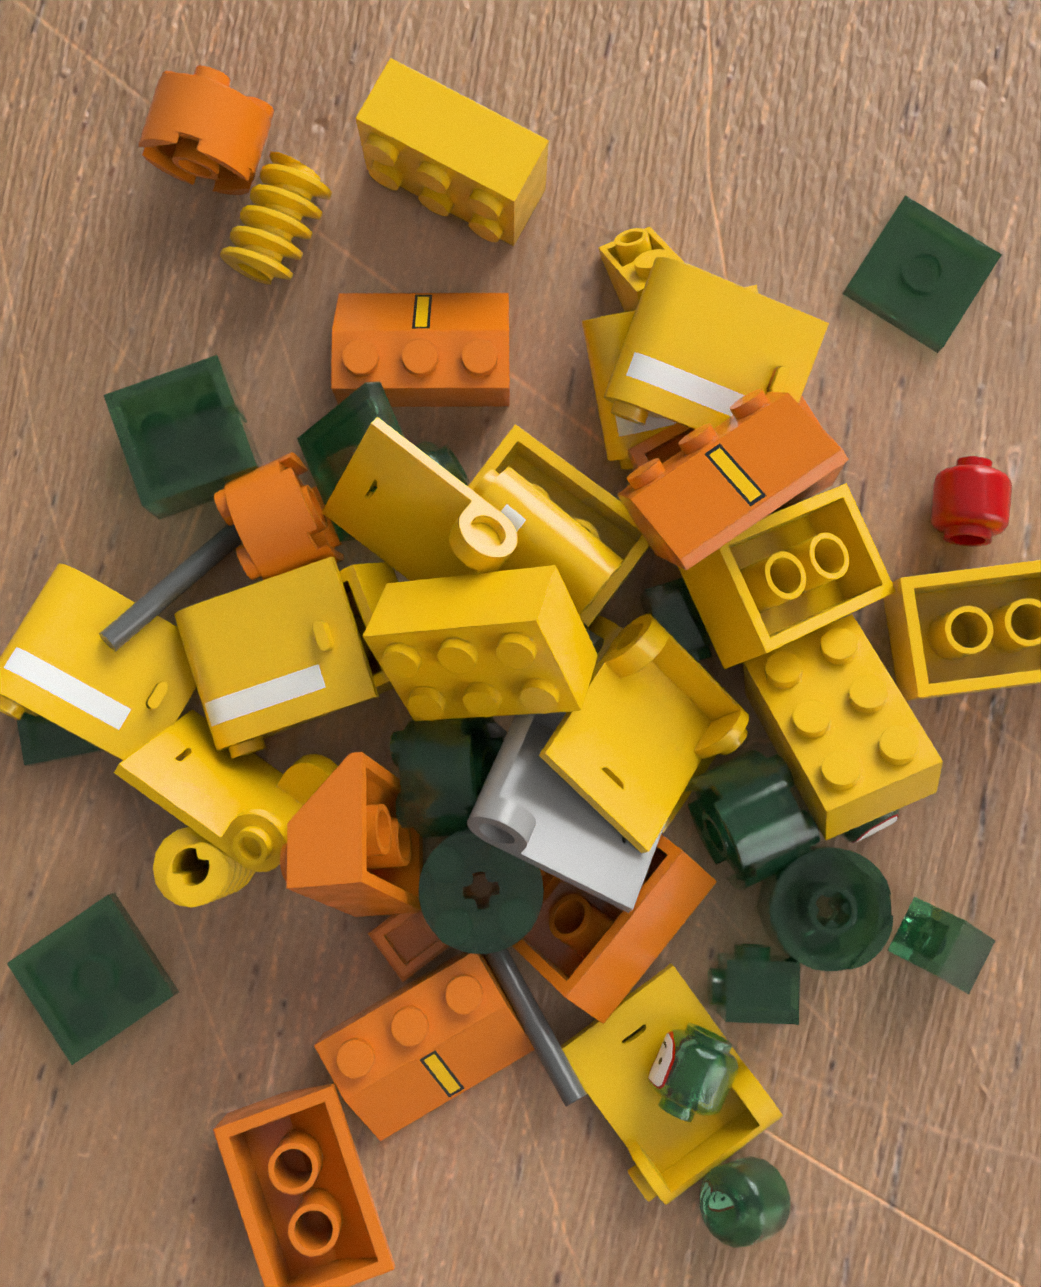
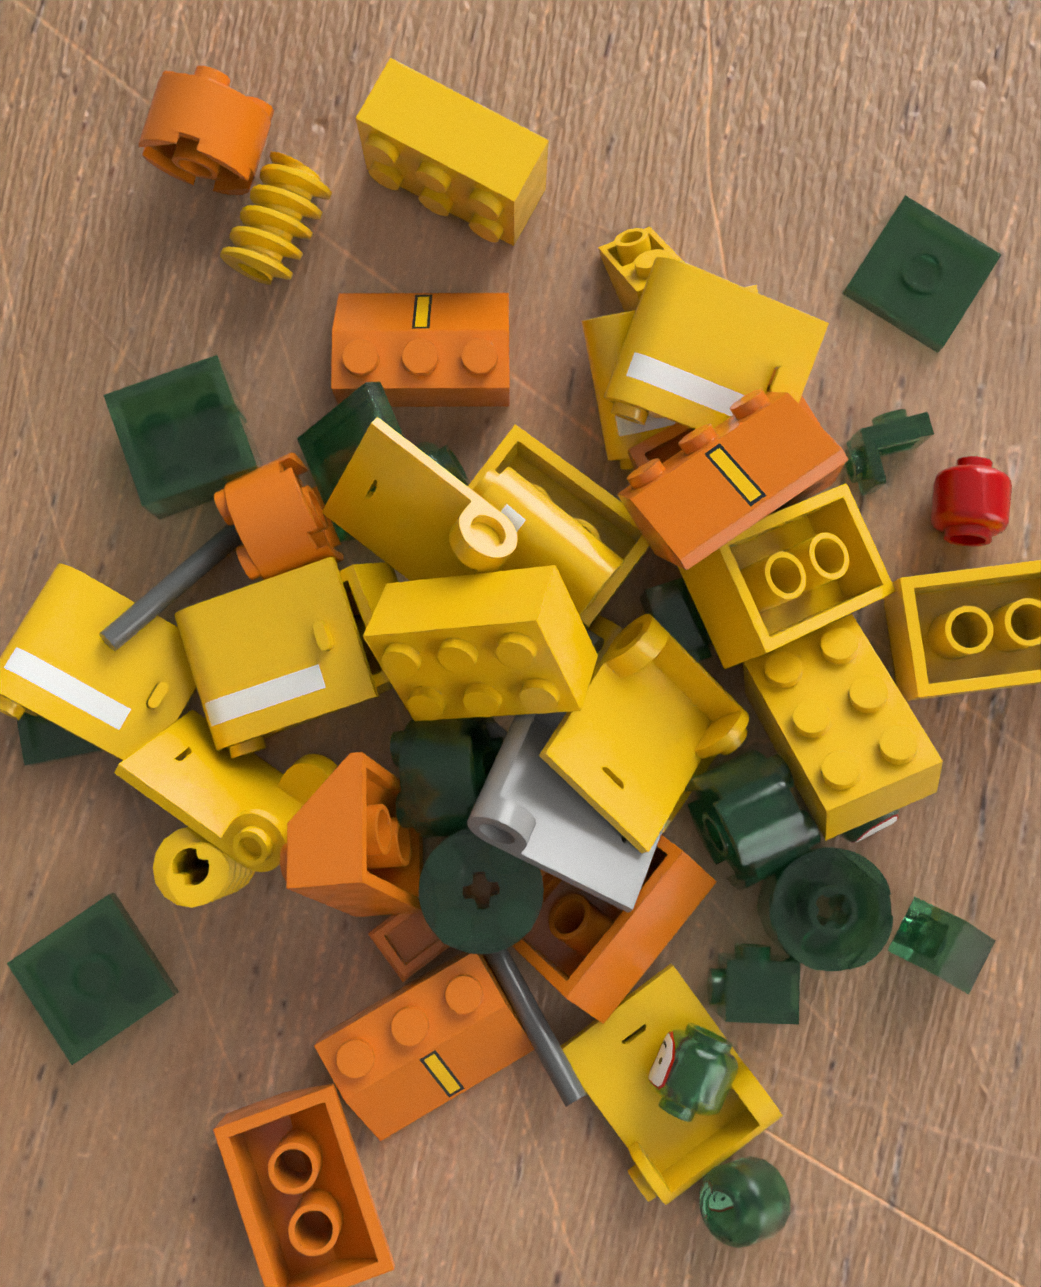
none -> clear green bracket [844,409,934,496]

